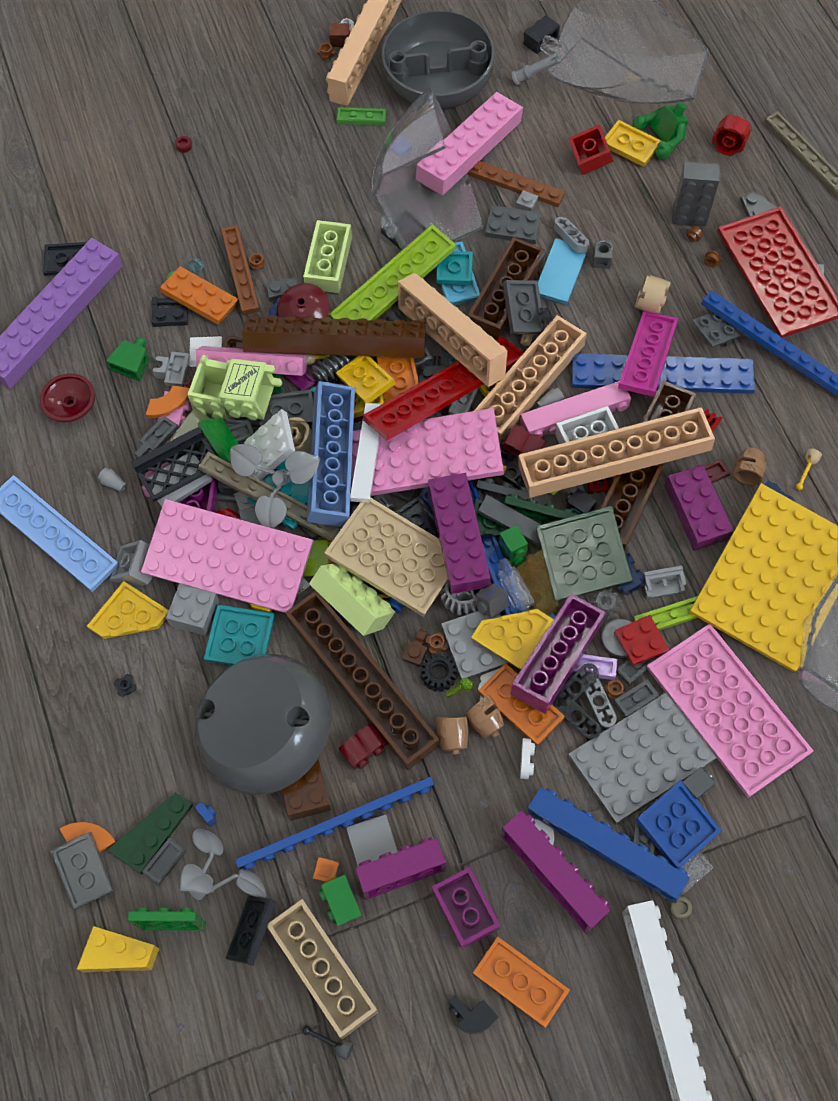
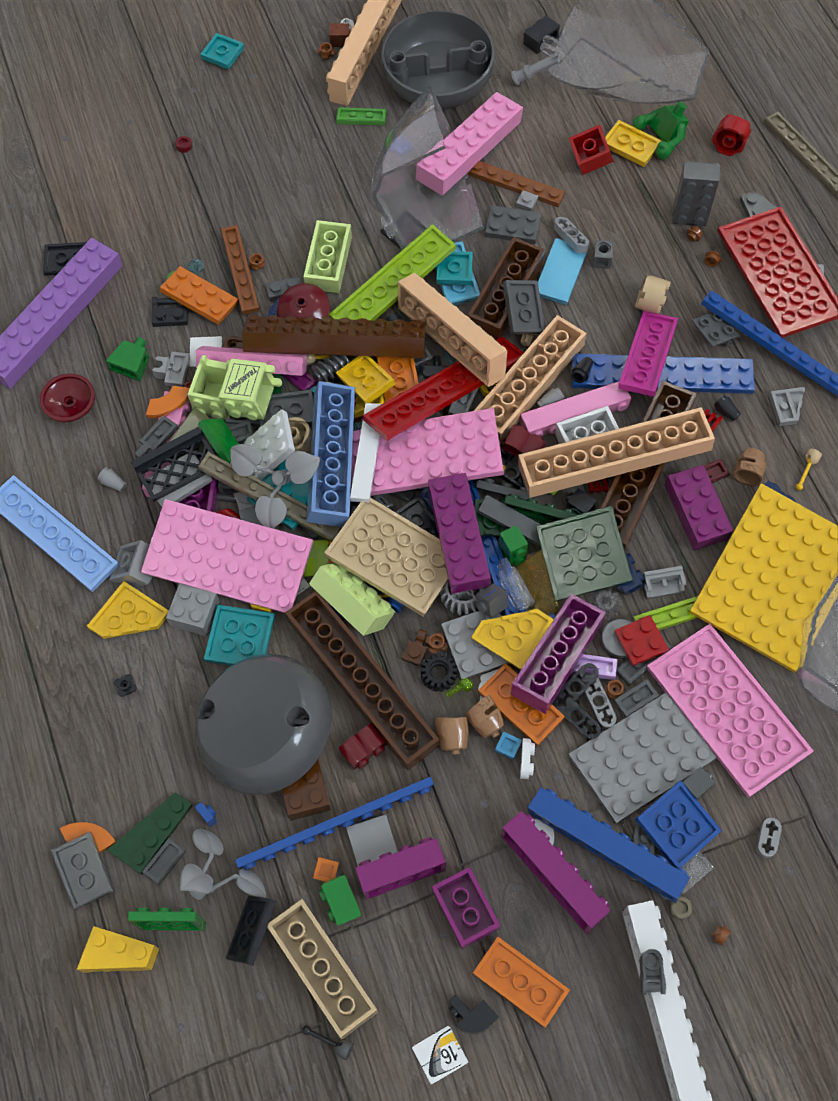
black plate [538,307,553,325] -> none
none -> teal plate [200,33,244,70]
none -> sticker [412,1026,468,1084]
none -> dark azure plate [495,732,522,760]
none -> black cone [571,357,593,383]
none -> dark grey piece [639,949,666,995]
none -> dark orange plate [712,925,732,946]
none -> black cone [714,395,741,422]
none -> light grey beam [756,818,782,859]
none -> light grey wing [769,387,805,426]

